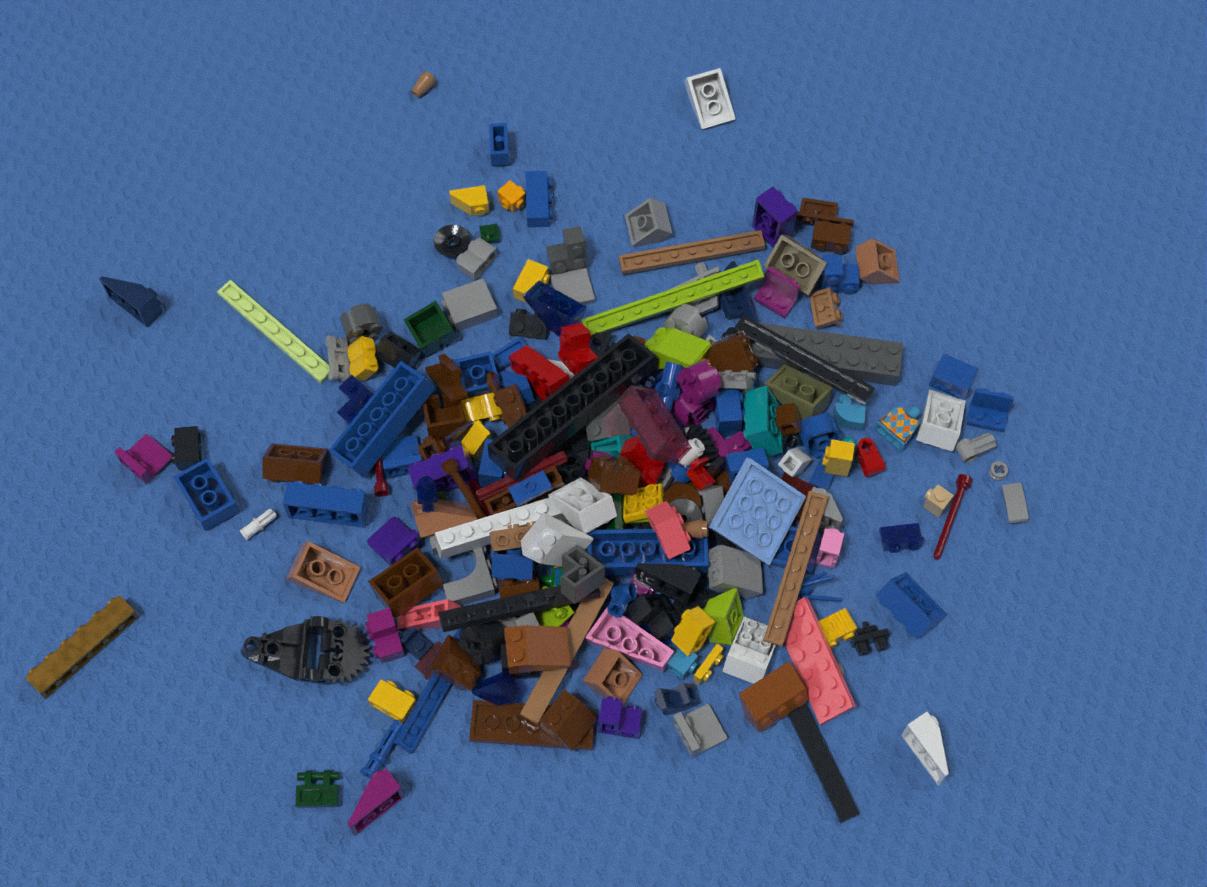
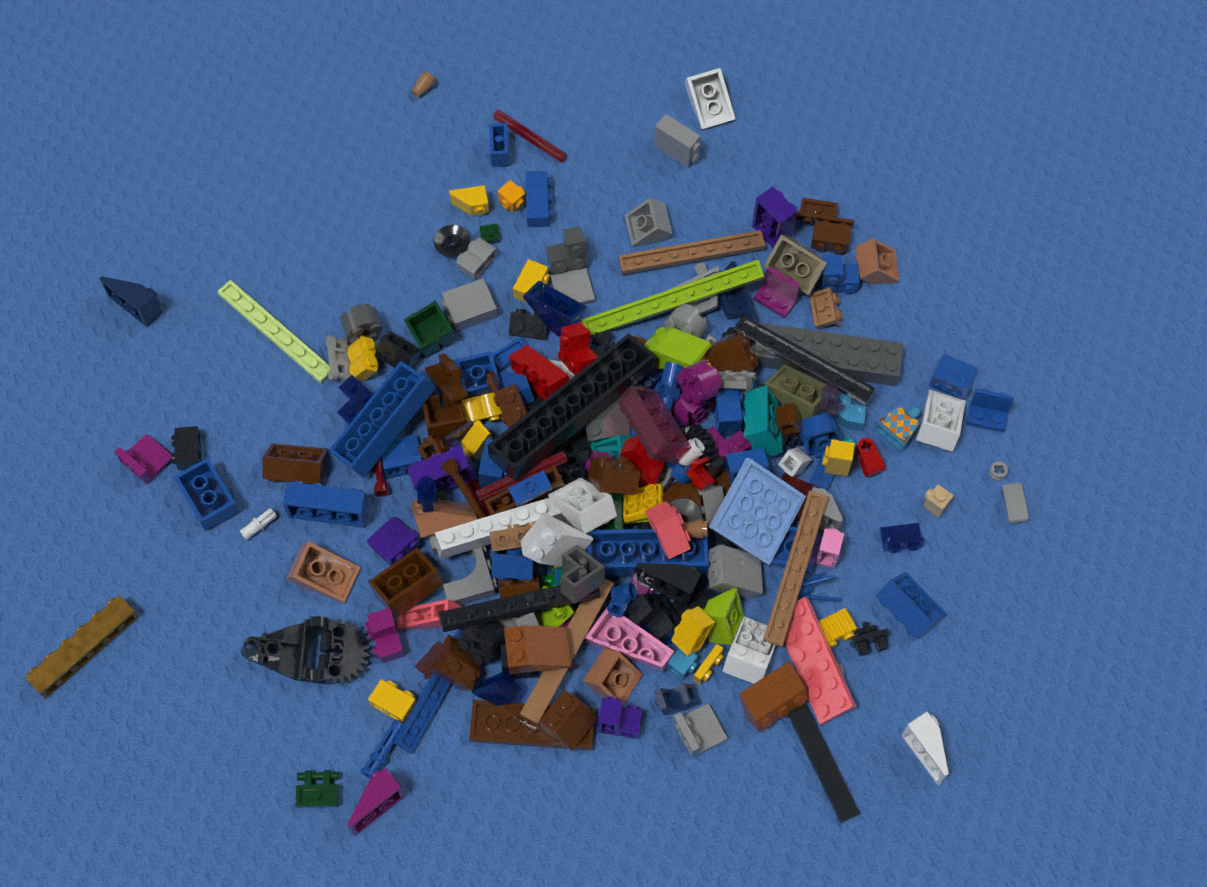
dark blue bracket [401,627,433,662] -> none
dark red piece [933,474,973,560] -> none
light grey piece [955,432,997,463] -> none
none -> dark red axle [493,110,567,162]
none -> light grey brick [654,114,701,168]
none -> clear purple bracket [819,383,845,415]

